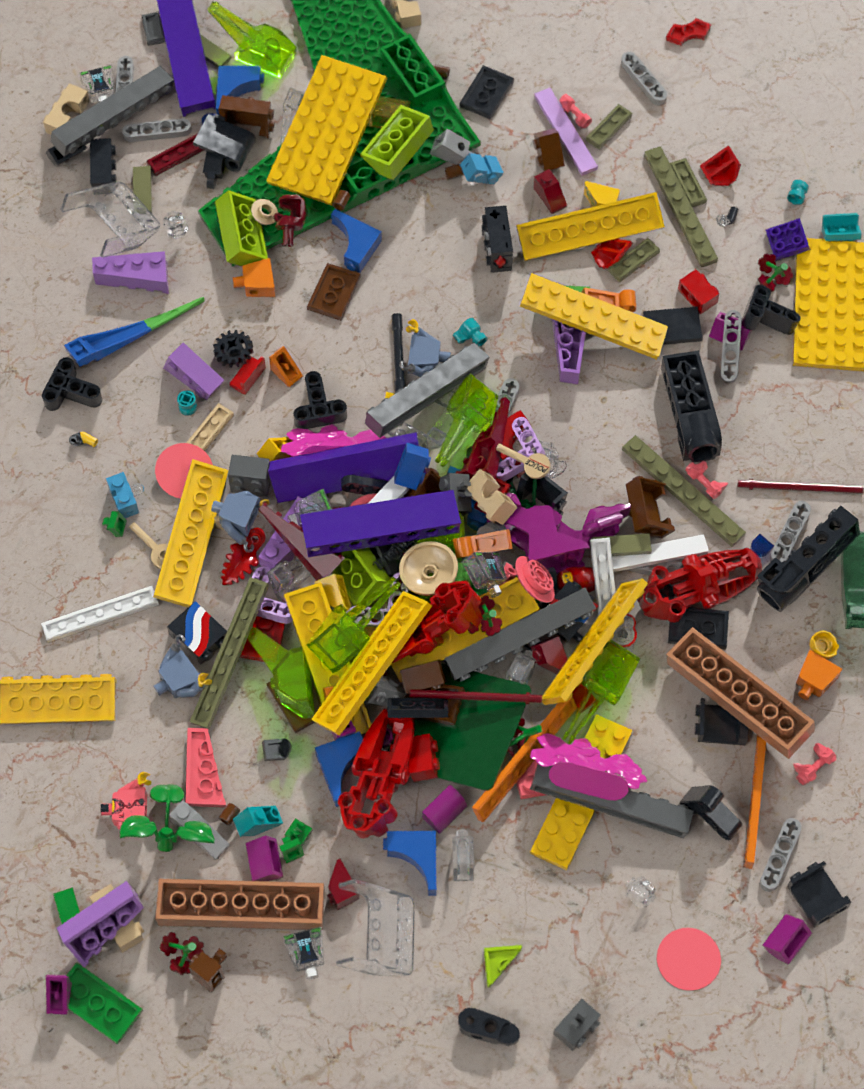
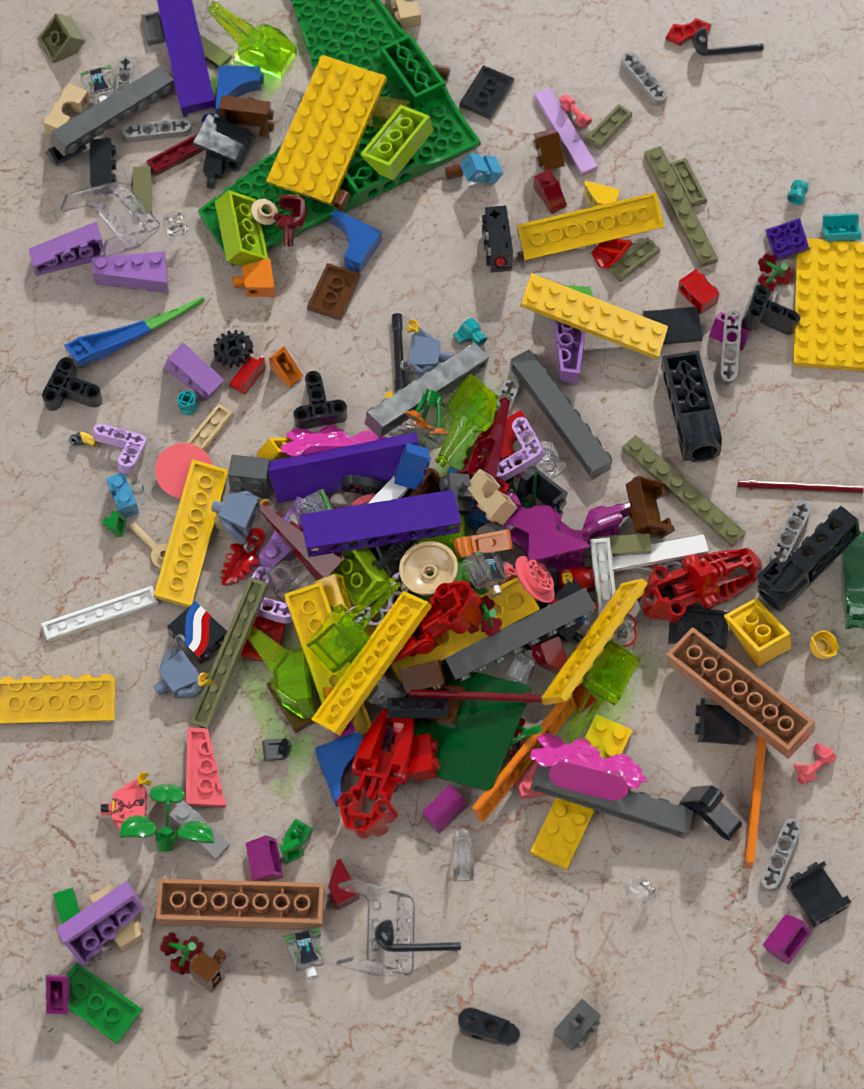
reddish brown hinge [219,803,240,826] -> none
teal slope [233,806,283,837] -> none
blue arch [383,831,437,896] -> none
light grey torso [430,129,475,164] -> none
lime tile [484,945,522,987] -> none
tan piece [496,444,551,479] -> none
orange plate [582,287,637,312] -> none
coral sticker [657,928,721,991] -> none
coral piece [685,461,728,499] -> none
red slope [700,145,741,186] -> none
arm [716,206,739,227] -> none
clear blue tile [750,534,774,557] -> none
orange torso [796,650,842,700] -> none
none -> medium lavender wedge [29,221,106,276]
none -> olive slope [38,13,86,63]
none -> lavender beam [92,424,146,474]
none -> black piece [374,919,461,952]
none -> plant [405,389,450,436]
none -> dark grey brick [510,349,612,480]
none -> black piece [692,27,764,56]
none -> yellow slope [724,598,791,666]

